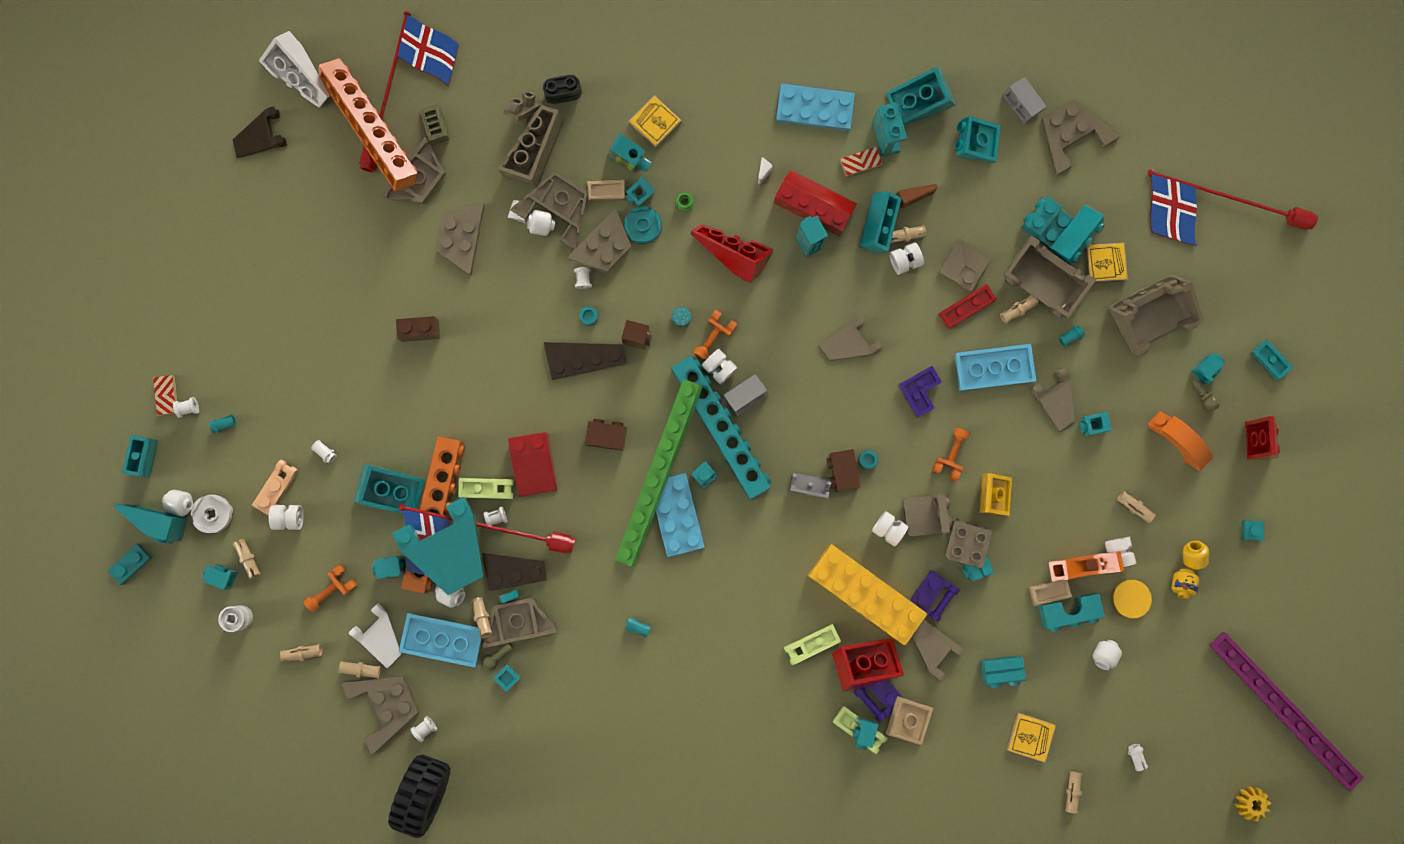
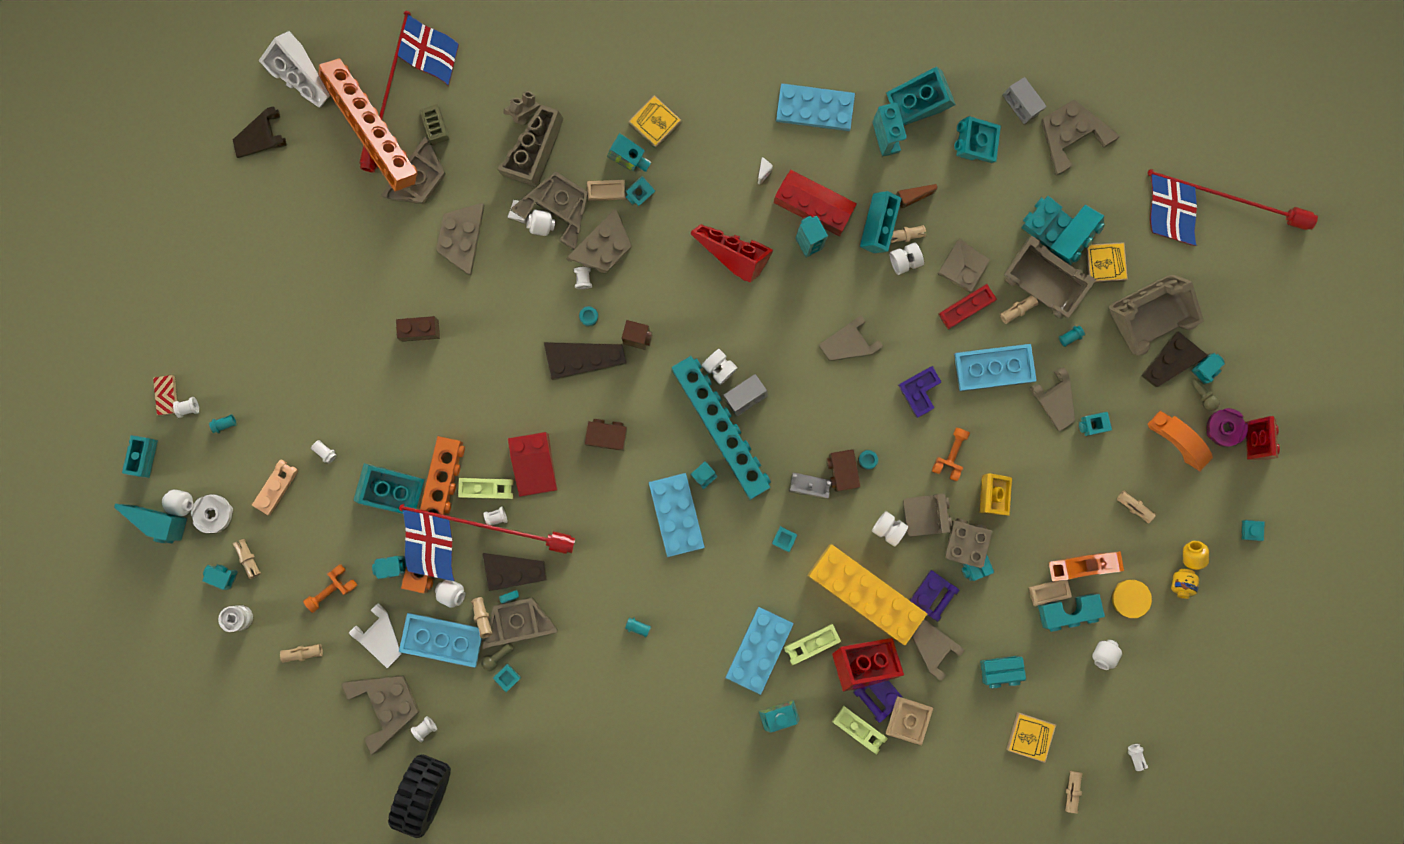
teal plate [107,544,152,585] -> none
white wheel [269,505,304,530] -> none
tan pin [339,661,381,679] -> none
teal wedge [392,497,484,595] -> none
pearl dark grey brick [543,75,582,104] -> none
bright green plate [615,379,703,567] -> none
teal tile [624,206,662,244] -> none
teal tile [672,307,691,327] -> none
bright green plate [675,192,694,211] -> none
orange bar [693,309,738,361] -> none
tile [840,147,882,178] -> none
teal brick [853,717,878,750] -> none
white wheel [1105,537,1137,567] -> none
magenta plate [1209,632,1364,792] -> none
yellow gear [1234,786,1272,822] -> none
teal plate [1251,339,1293,381] -> none
none -> medium azure plate [725,607,794,695]
none -> teal torso [759,700,800,733]
none -> teal plate [772,526,797,552]
none -> dark brown wing [1141,331,1208,387]
none -> magenta plate [1206,408,1248,447]

